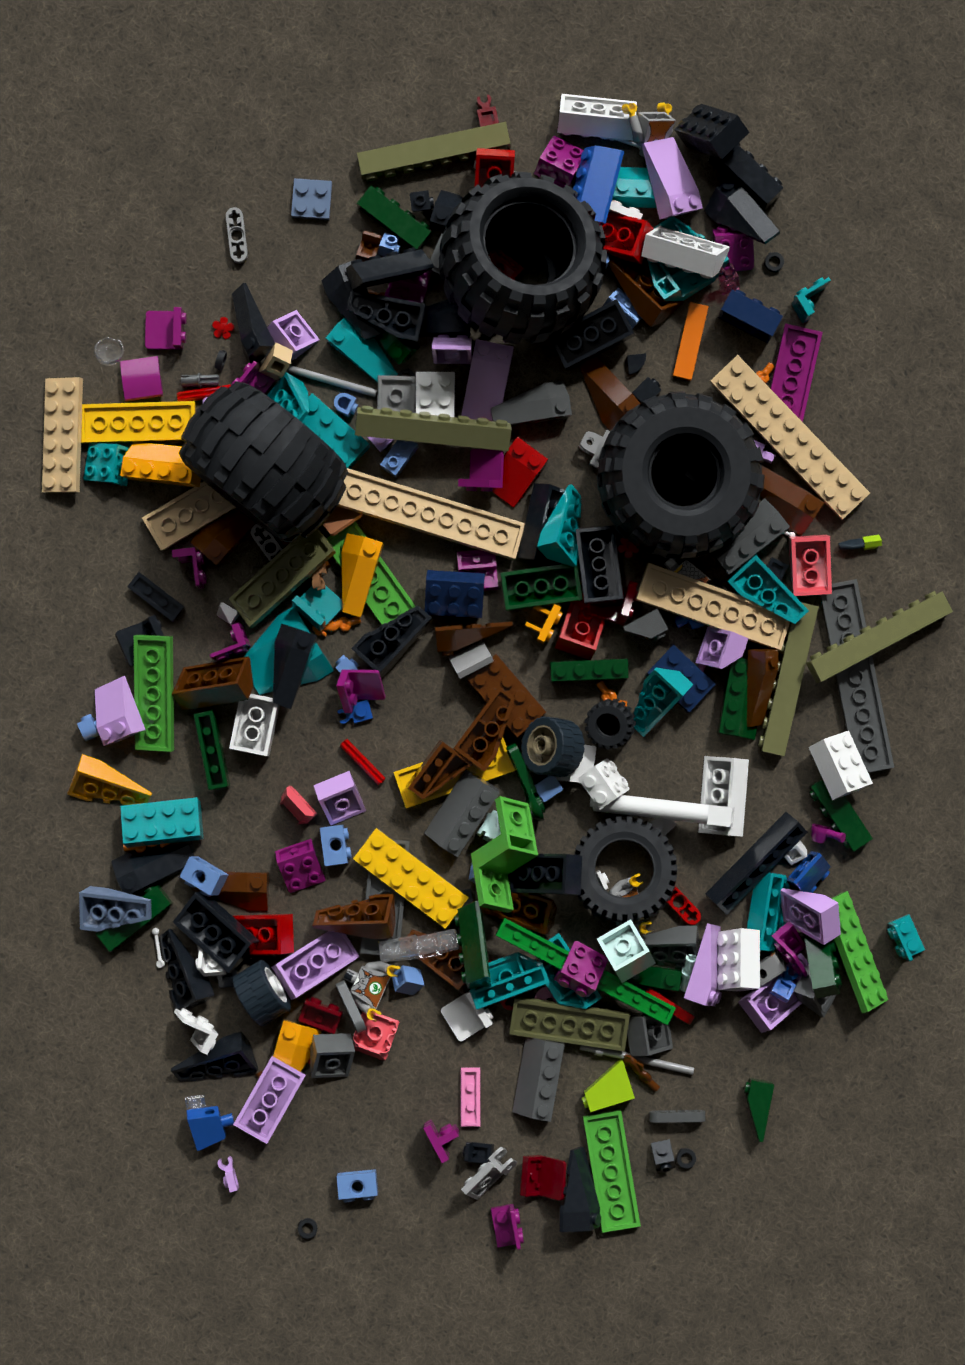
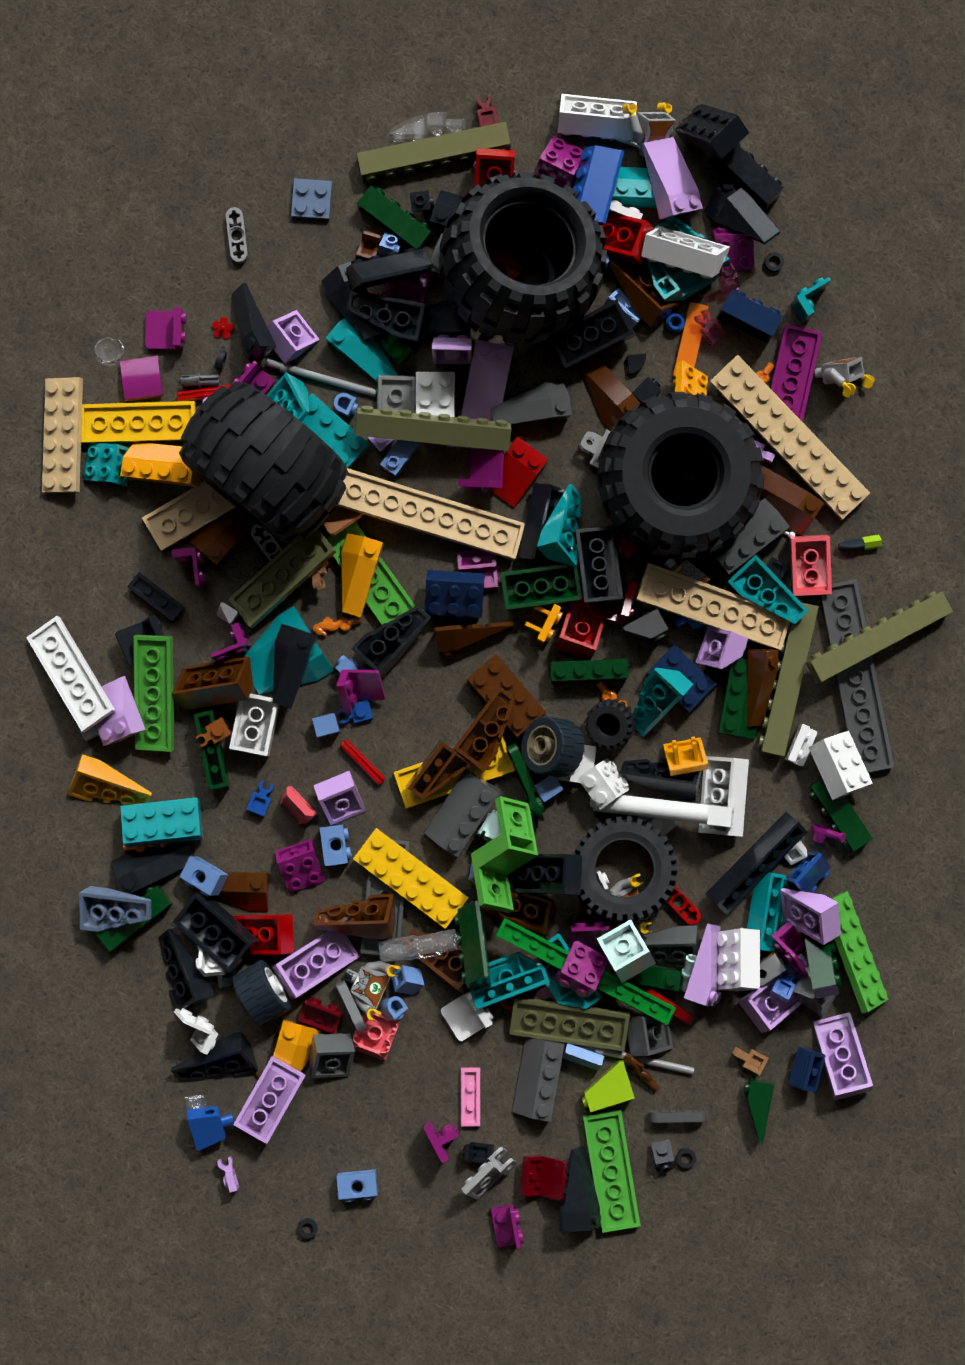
white hinge [152,928,165,968] -> none
tan slope [259,342,293,380] -> none
teal bracket [292,585,342,632] -> none
light grey tile [449,640,494,679] -> none
teal bracket [887,914,925,962] -> none
none -> white plate [26,616,115,732]
none -> dark orange plate [196,717,232,747]
none -> blue plate [246,780,274,816]
none -> medium blue panel [312,713,340,738]
none -> medium blue plate [381,996,408,1021]
none -> clear slope [389,112,466,142]
none -> light blue slope [562,1043,604,1071]
none -> magenta bracket [569,920,610,948]
none -> black wedge [620,758,702,802]
none -> light orange plate [663,736,709,776]
none -> blue plate [666,313,685,333]
none -> light orange plate [673,360,708,396]
none -> clear pink plate [694,309,726,346]
none -> medium nougat plate [732,1046,769,1075]
none -> white bracket [785,724,817,766]
none -> dark blue brick [789,1046,826,1092]
none -> lavender slope [813,1012,873,1101]
none -> light grey torso [815,357,874,397]

